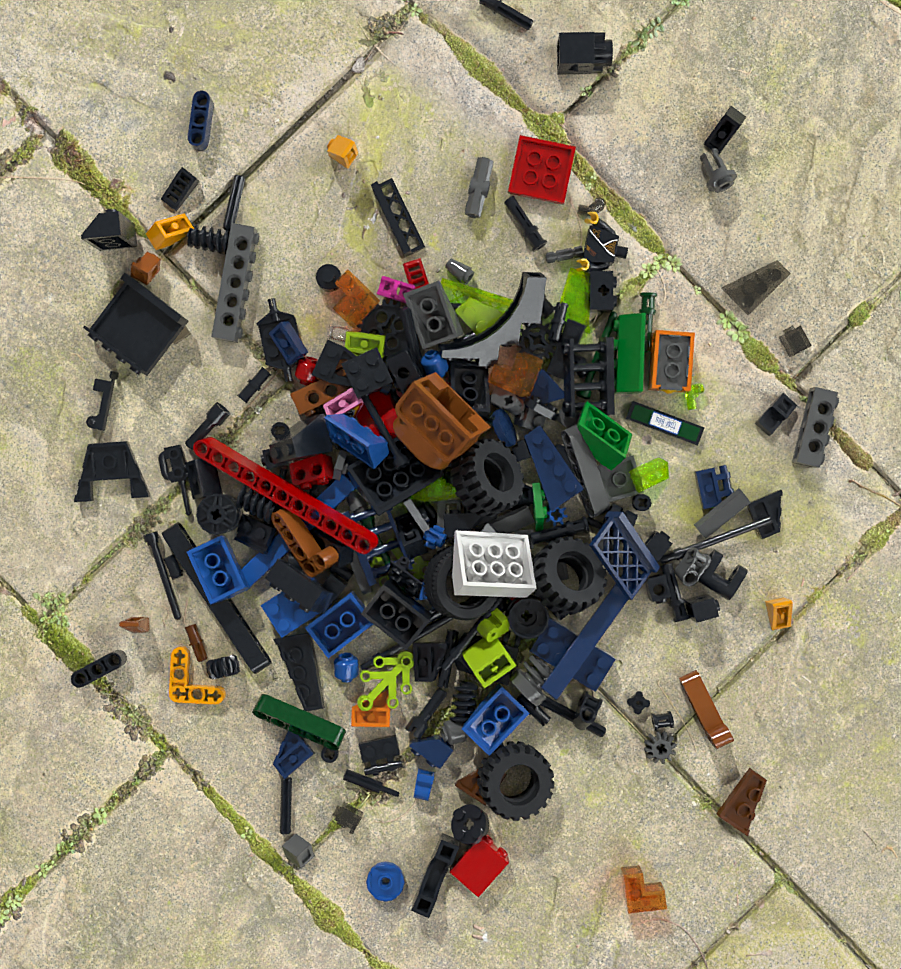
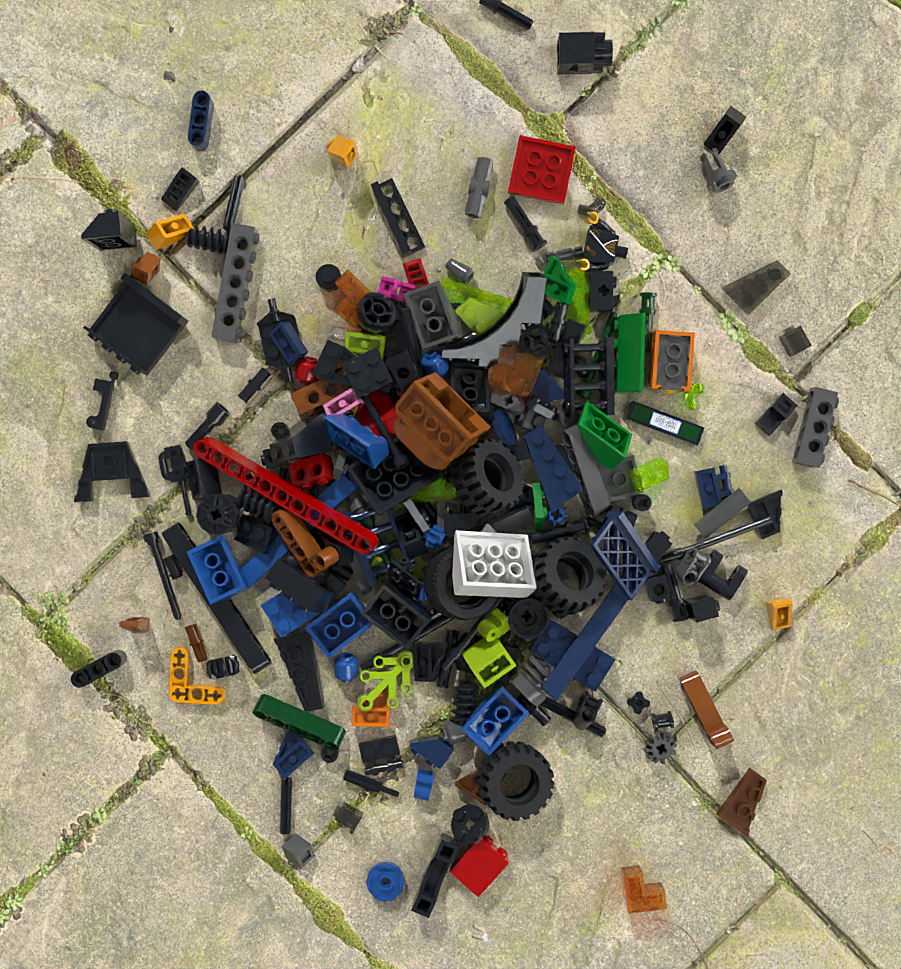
black piece [405,688,447,739] -> none
none -> black cylinder [356,292,397,333]
none -> green wing [543,255,577,305]

